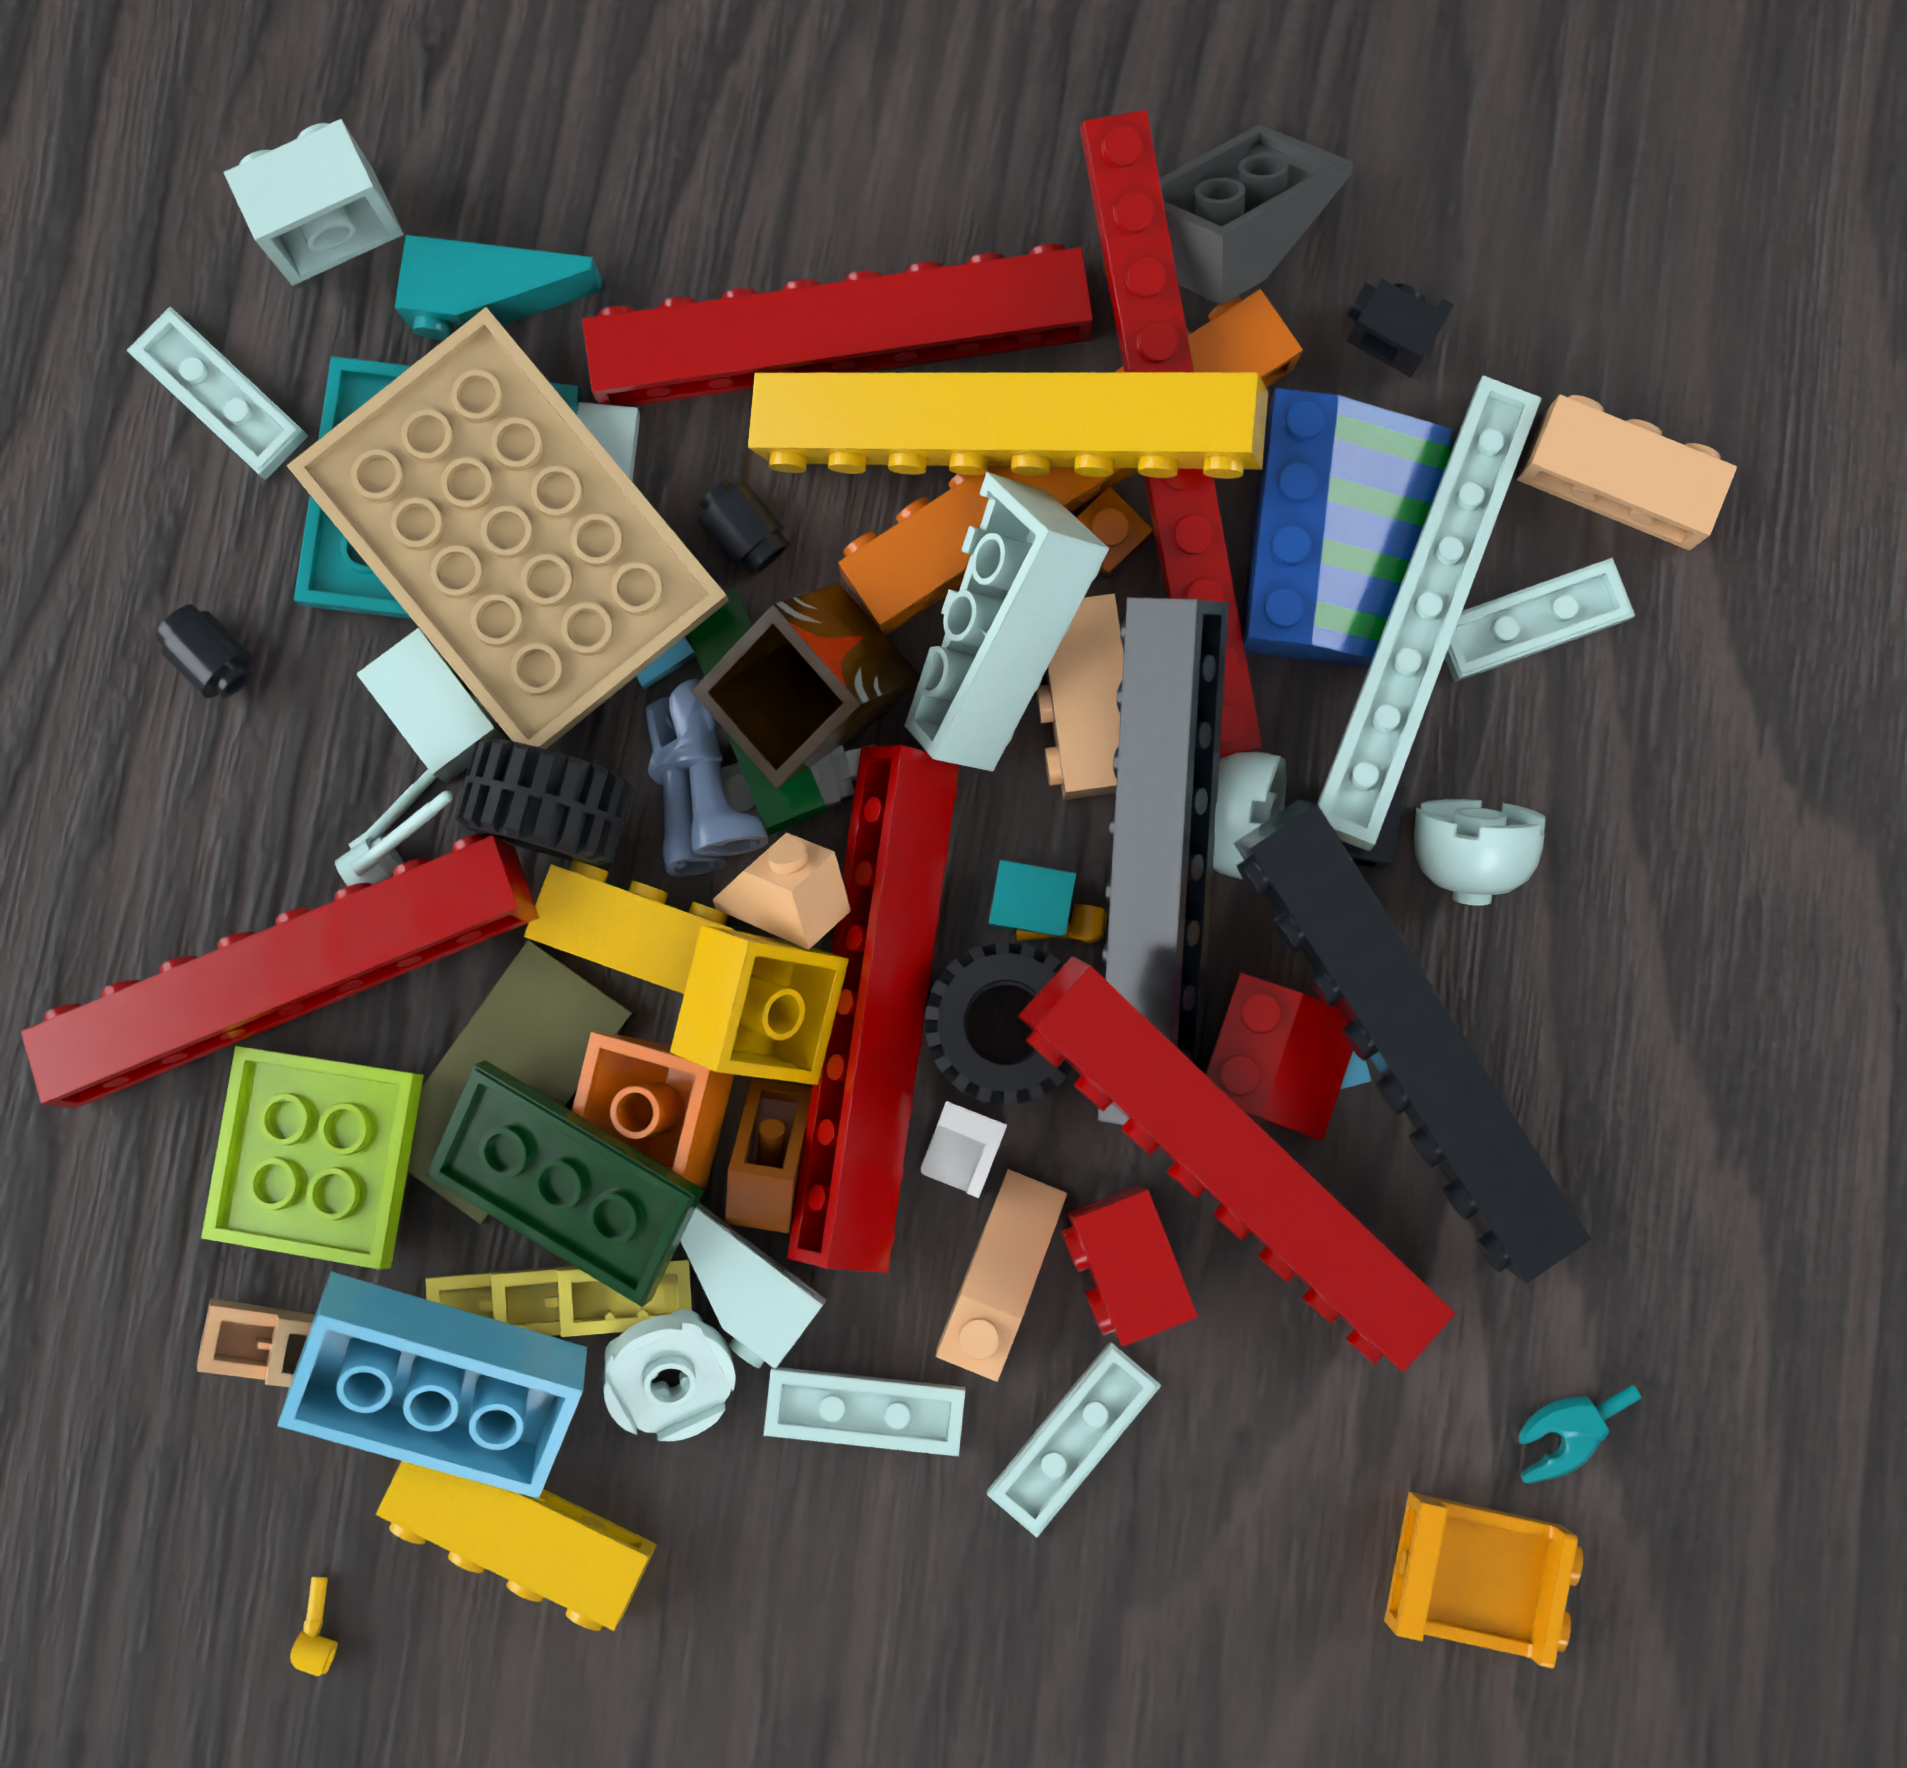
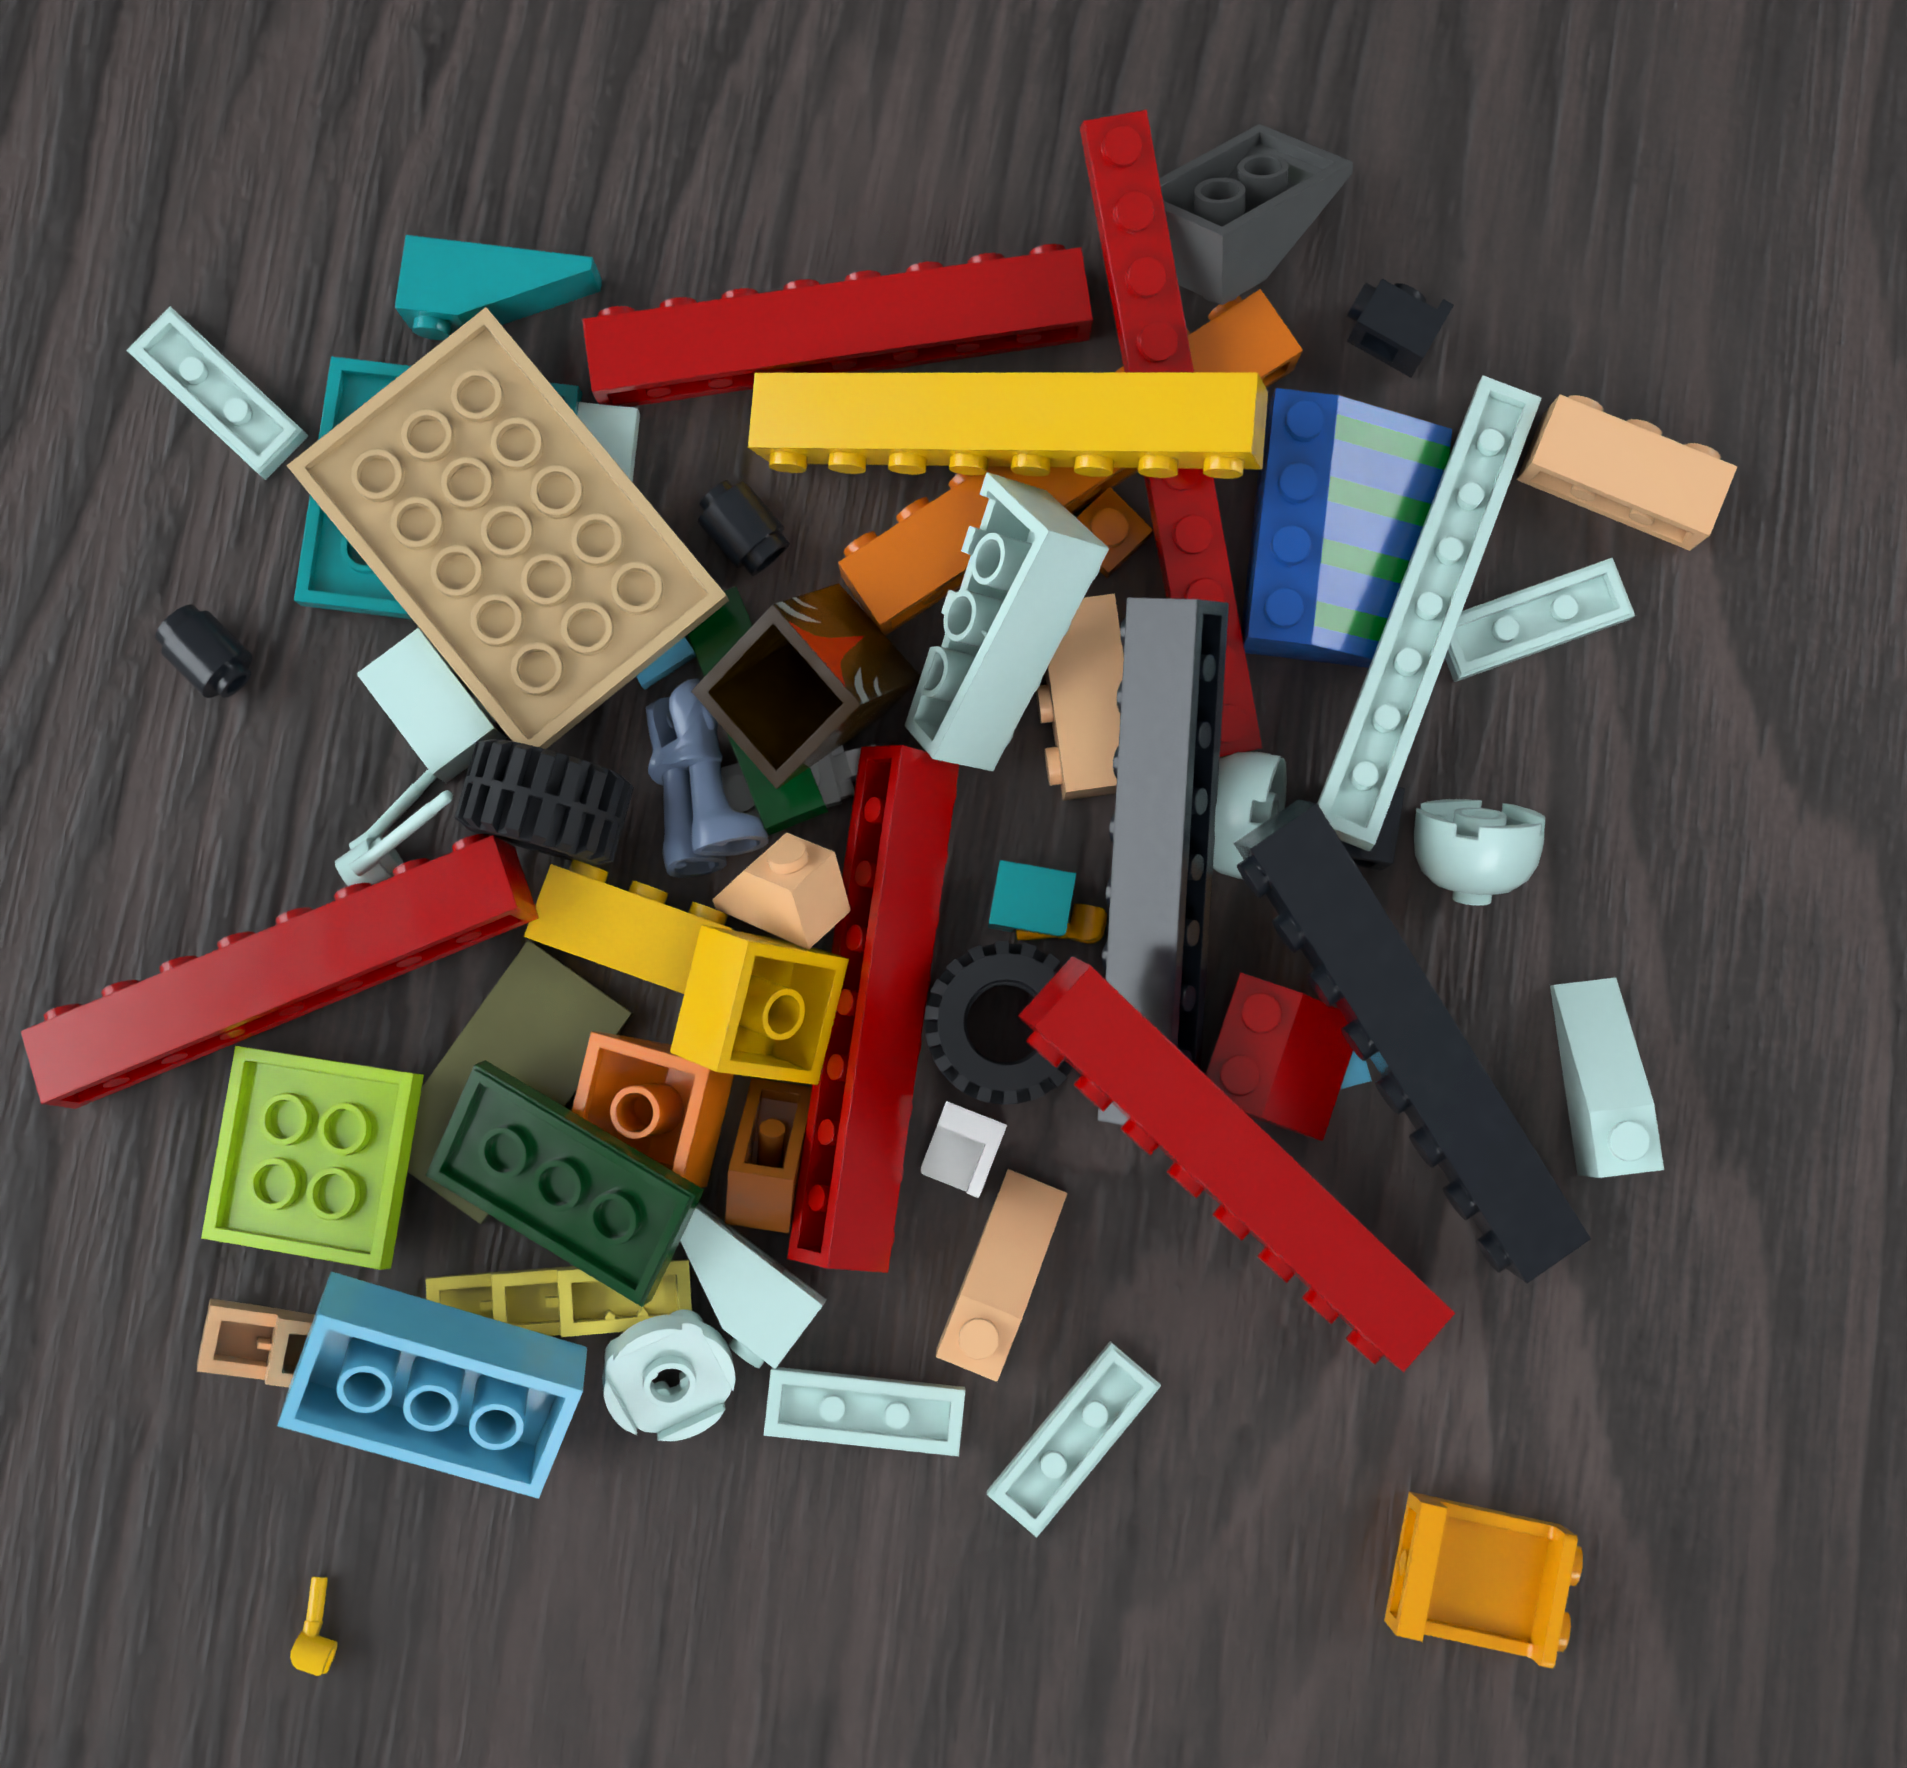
light aqua brick [224,119,404,286] -> none
yellow brick [376,1461,657,1631] -> none
red brick [1061,1185,1198,1347] -> none
teal hand [1519,1384,1642,1484] -> none
none -> light aqua slope [1550,977,1664,1178]

